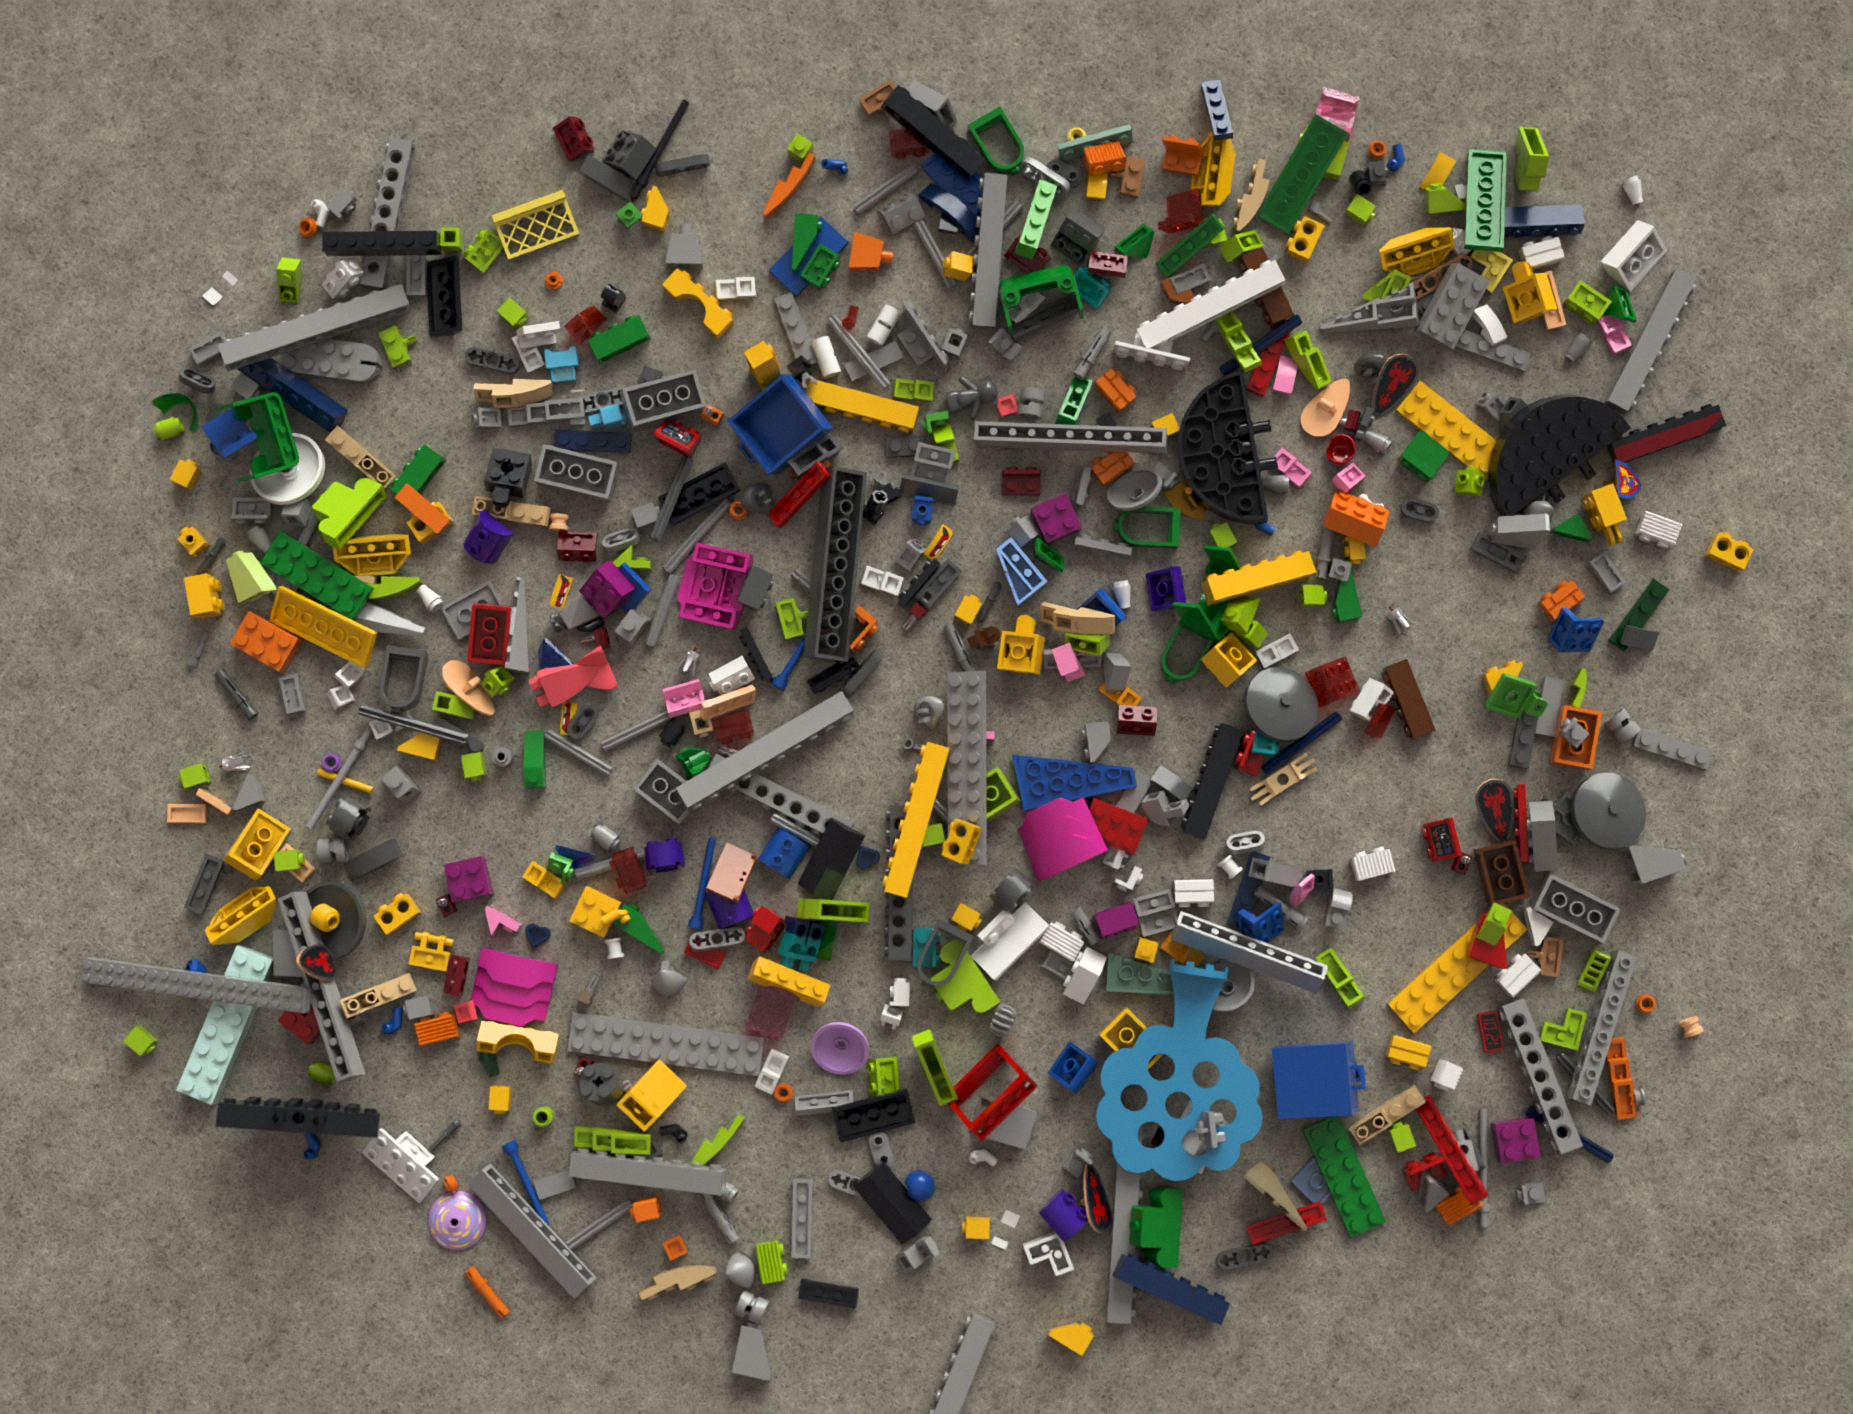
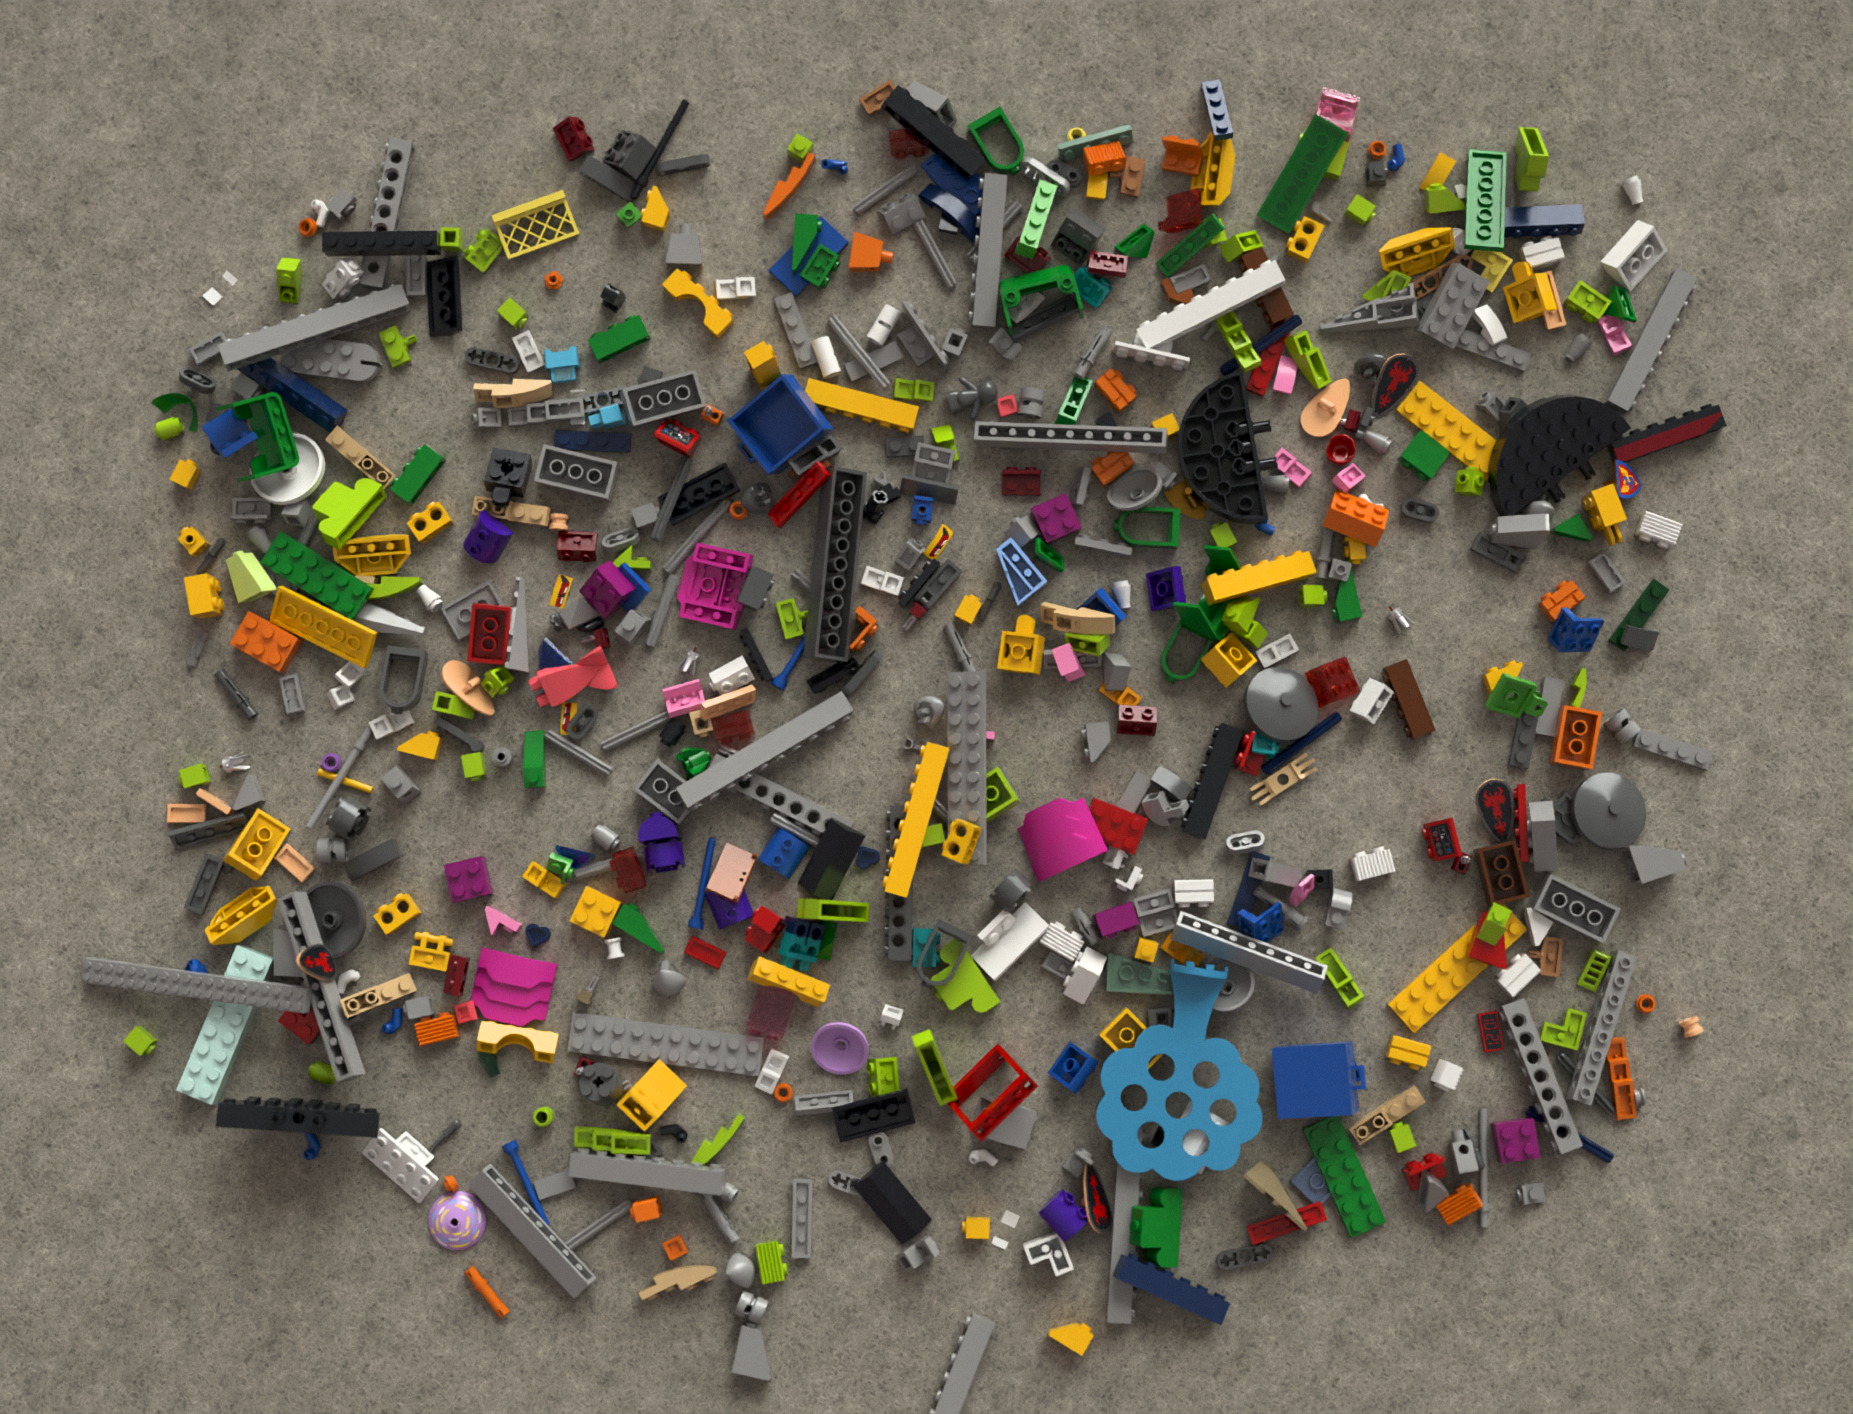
lime brick [274,849,305,872] -> none
yellow head [310,904,339,932] -> none
dark grey axle [358,705,468,745] -> none
orange tile [394,483,451,535] -> none
dark red piece [436,894,458,917] -> none
yellow brick [488,1085,512,1114] -> none
white bracket [516,321,560,349] -> none
clear red slope [564,305,607,345] -> none
yellow arm [601,909,631,925] -> none
light grey beam [689,927,745,952] -> none
black piece [787,355,817,390] -> none
black plate [798,1278,859,1309] -> none
clear red arm [842,305,859,330] -> none
white brick [890,978,910,1006] -> none
blue hair [905,1170,935,1202] -> none
bright green bracket [922,411,949,436] -> none
yellow brick [942,251,973,281] -> none
yellow brick [951,902,982,932] -> none
reddish brown hips [967,626,1000,649] -> none
light grey gear [989,1004,1017,1038] -> none
blue wing [1012,754,1137,811] -> none
light grey hips [1192,1111,1226,1148] -> none
white bush [1218,854,1243,880] -> none
tan slope [1232,159,1270,235] -> none
black brick [1349,170,1372,196] -> none
clear red piece [1364,703,1396,739] -> none
red tile [1415,1095,1489,1206] -> none
light grey bracket [1558,717,1590,748] -> none
yellow brick [1704,532,1754,572] -> none
none -> dark grey plate [169,811,249,850]
none -> white arm [337,969,360,994]
none -> dark purple brick [638,812,683,846]
none -> dark grey brick [1146,1007,1174,1027]

